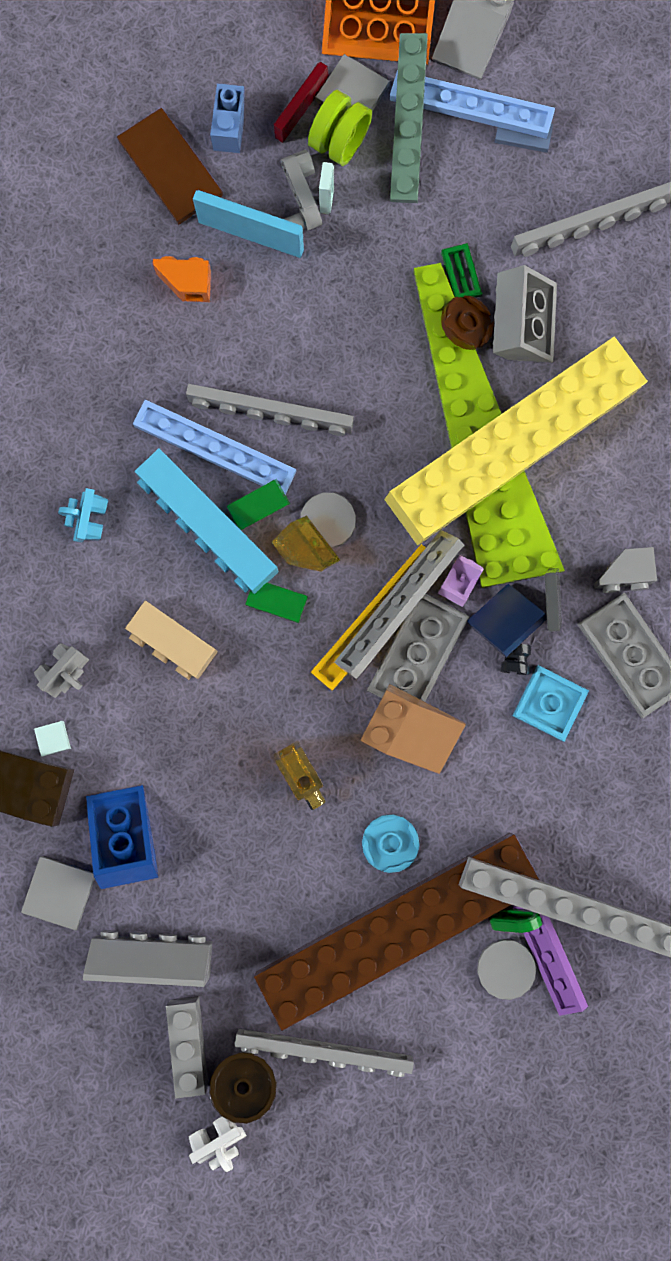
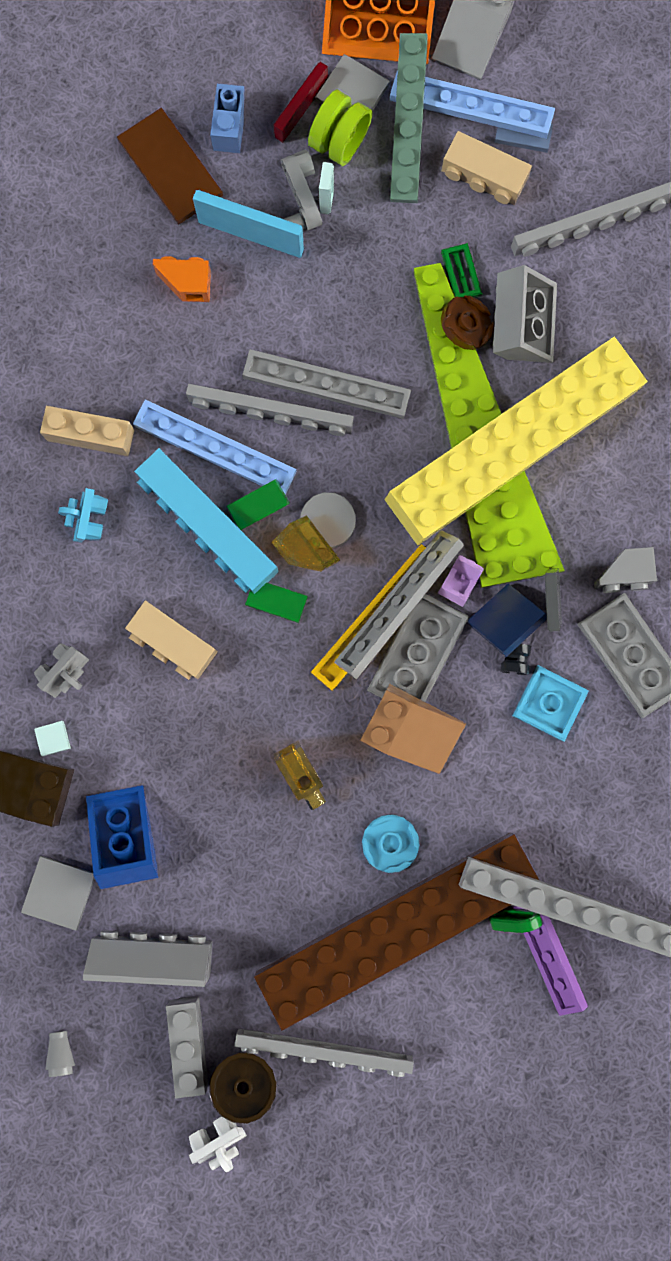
light grey tile [477,939,536,1000] -> none
none -> tan brick [40,406,134,456]
none -> light grey cone [45,1031,75,1077]
none -> light grey plate [243,349,411,419]
none -> tan brick [441,131,532,205]

